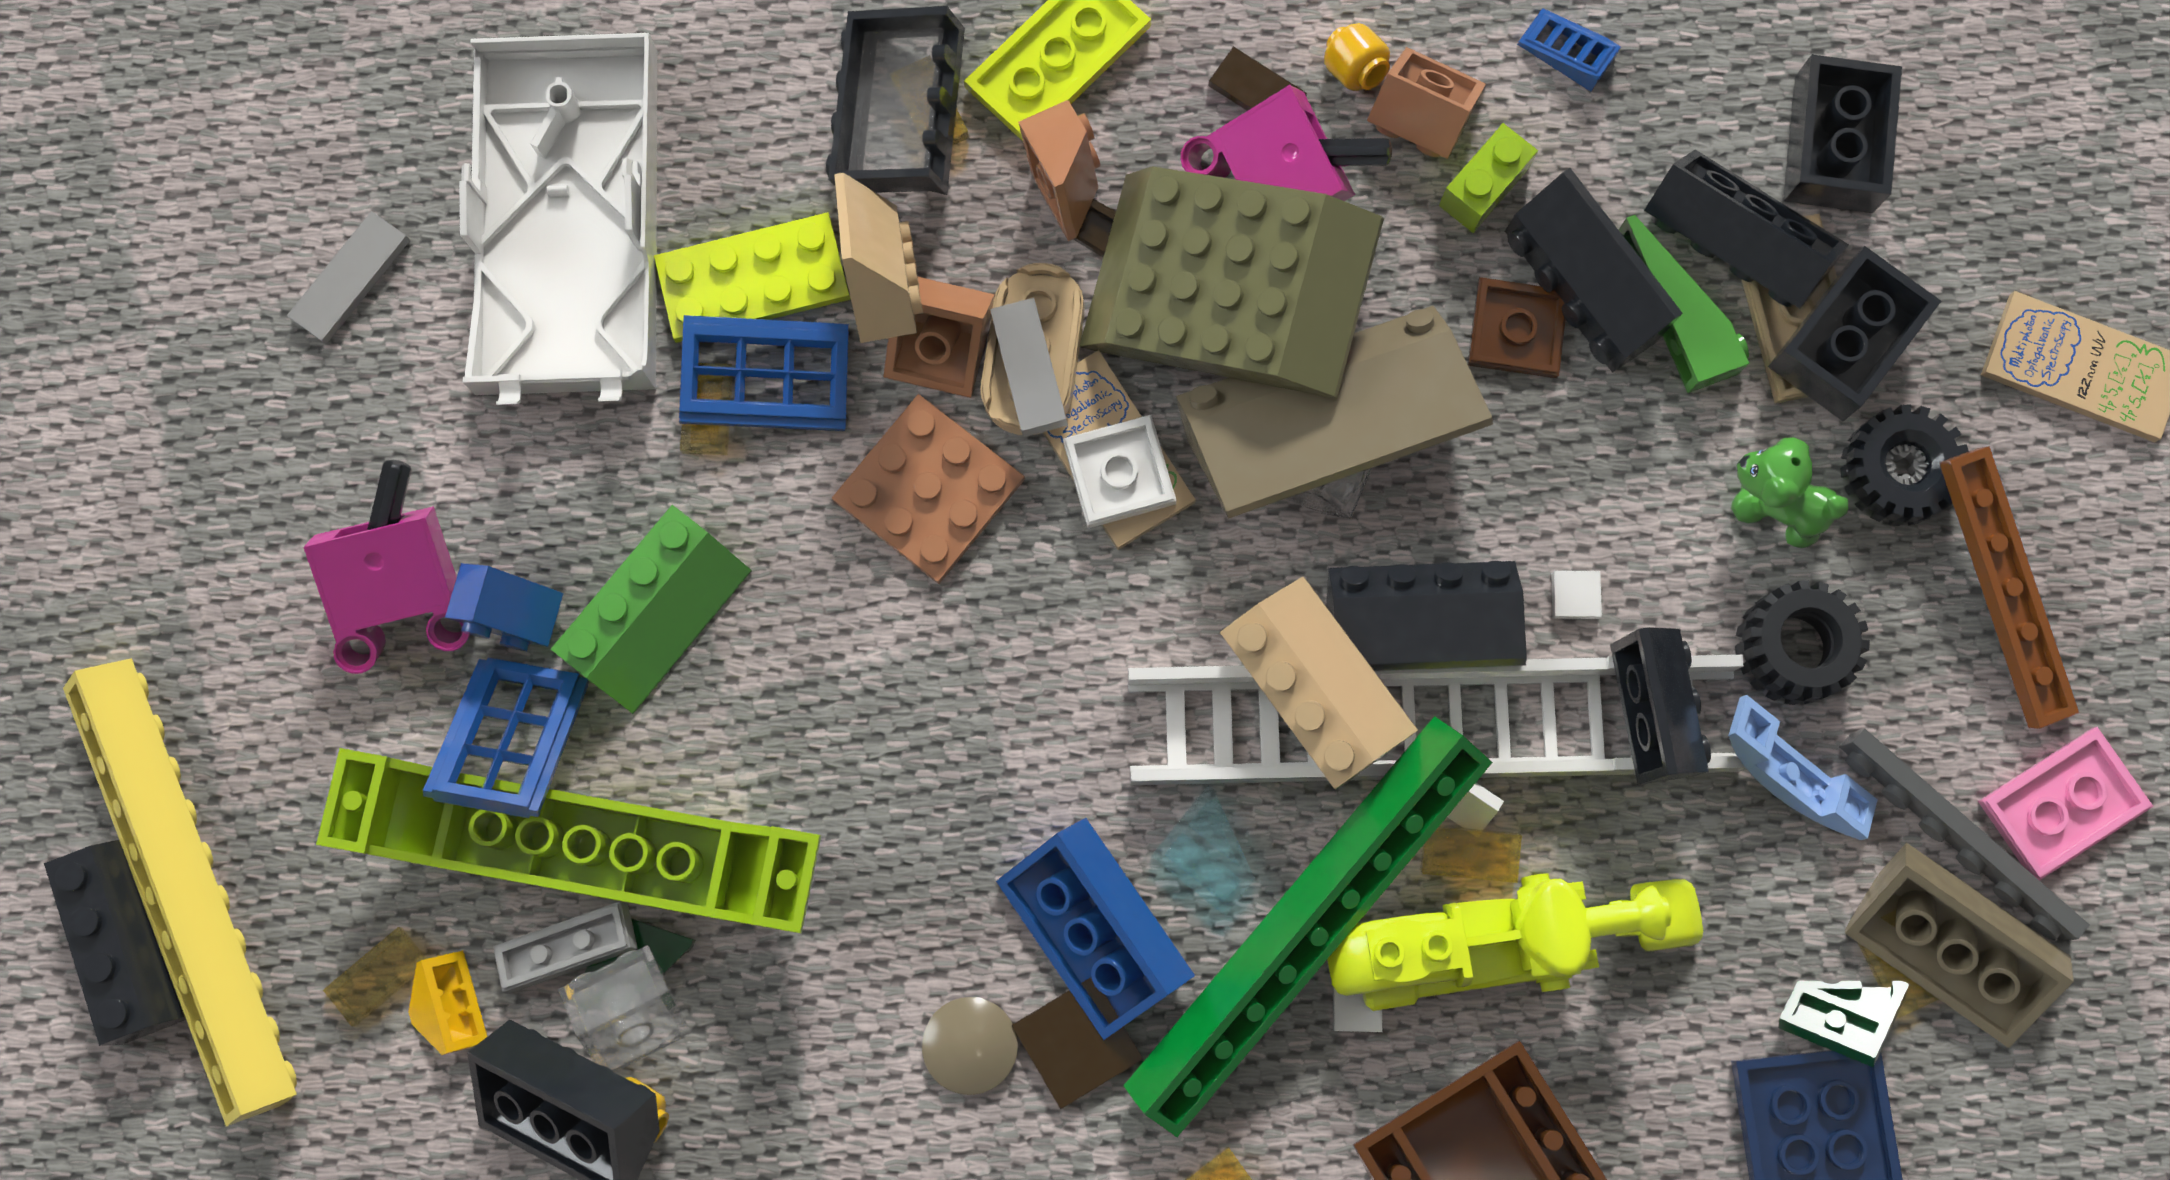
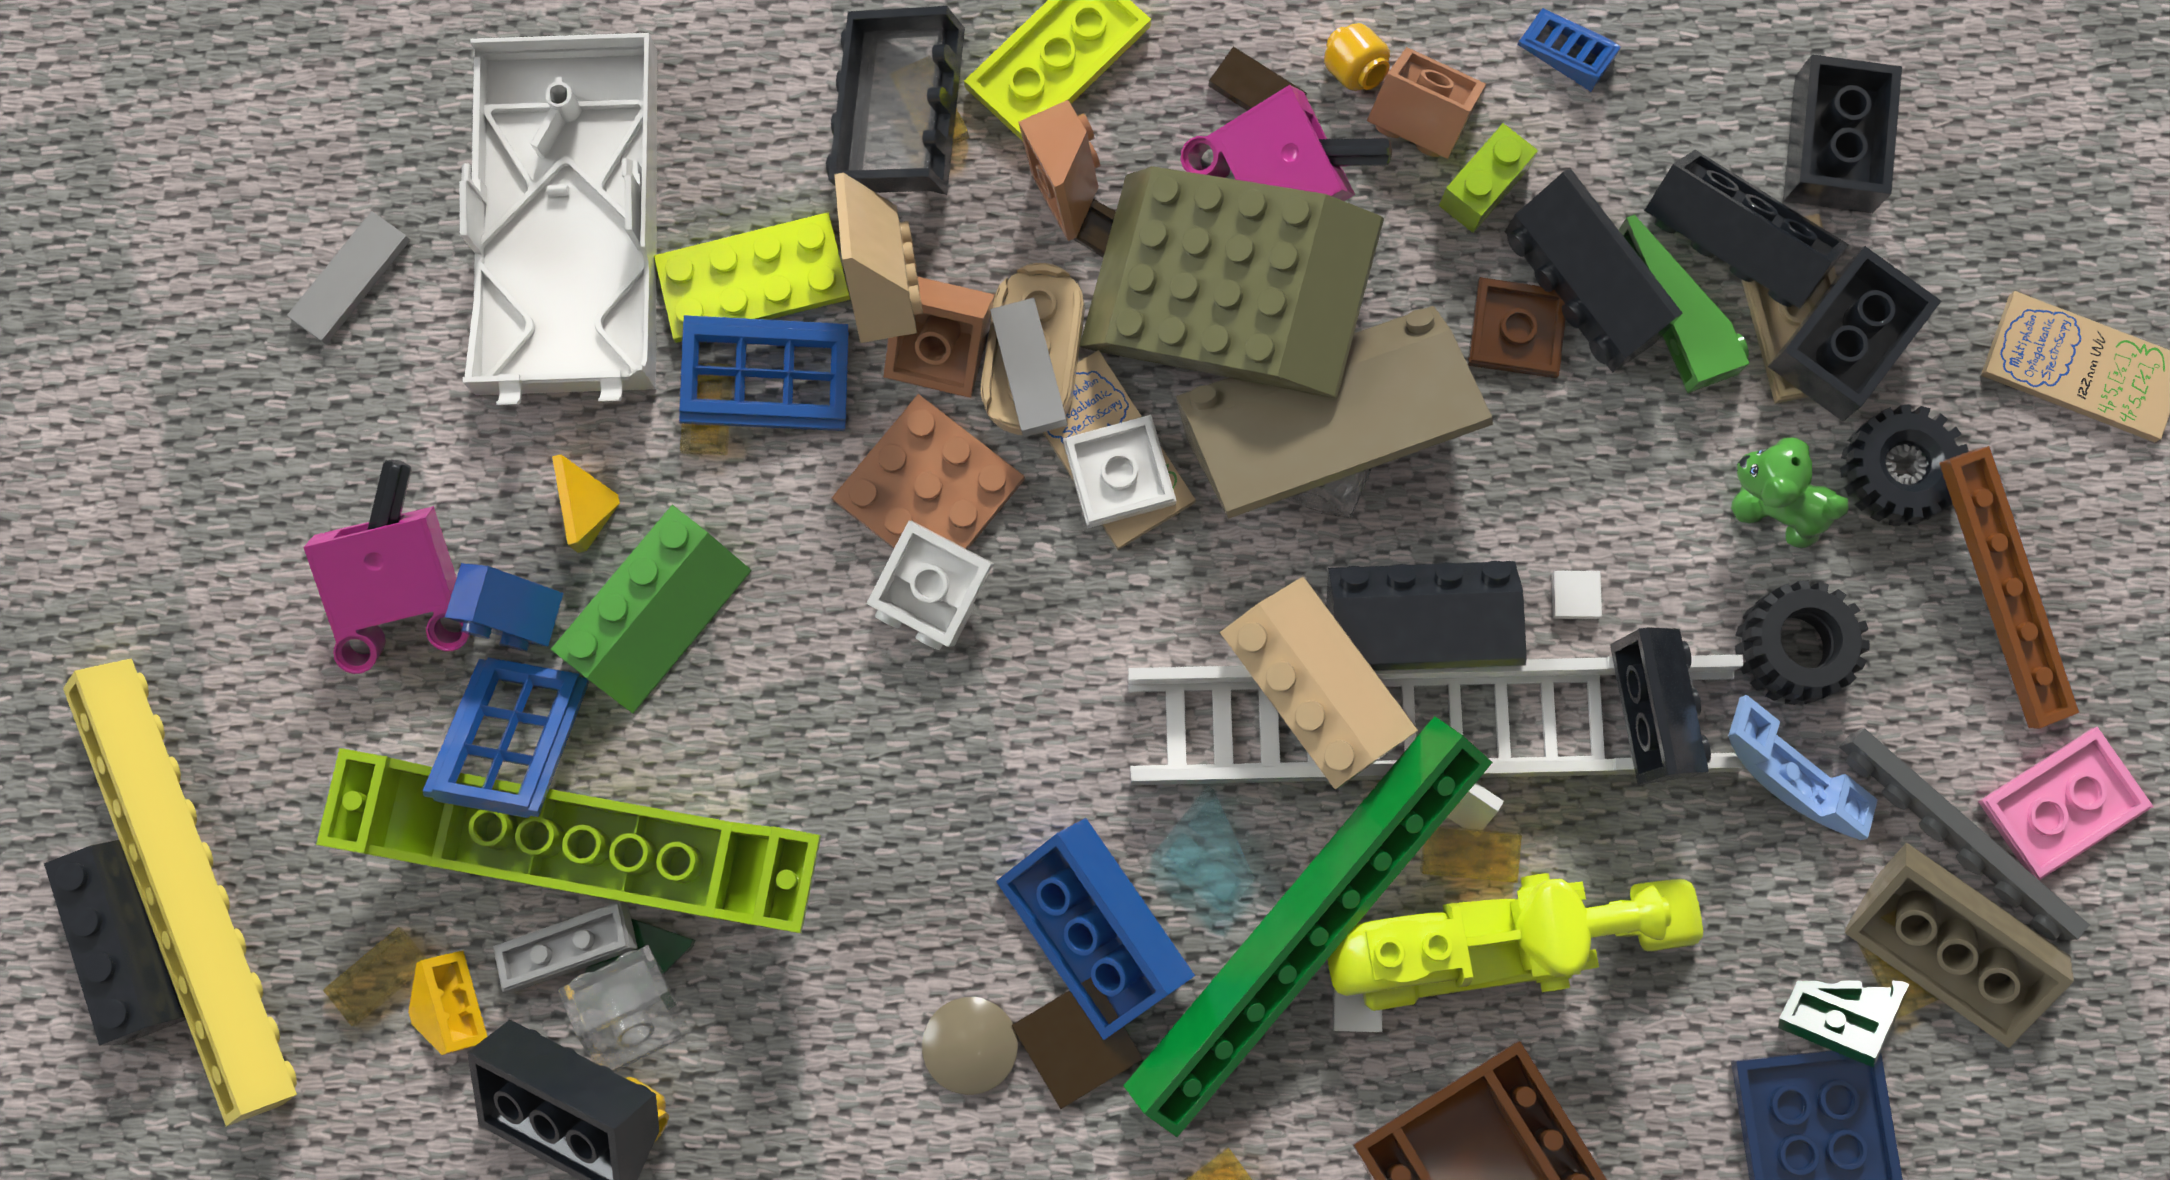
none -> yellow slope [552,454,620,553]
none -> white plate [866,521,994,650]

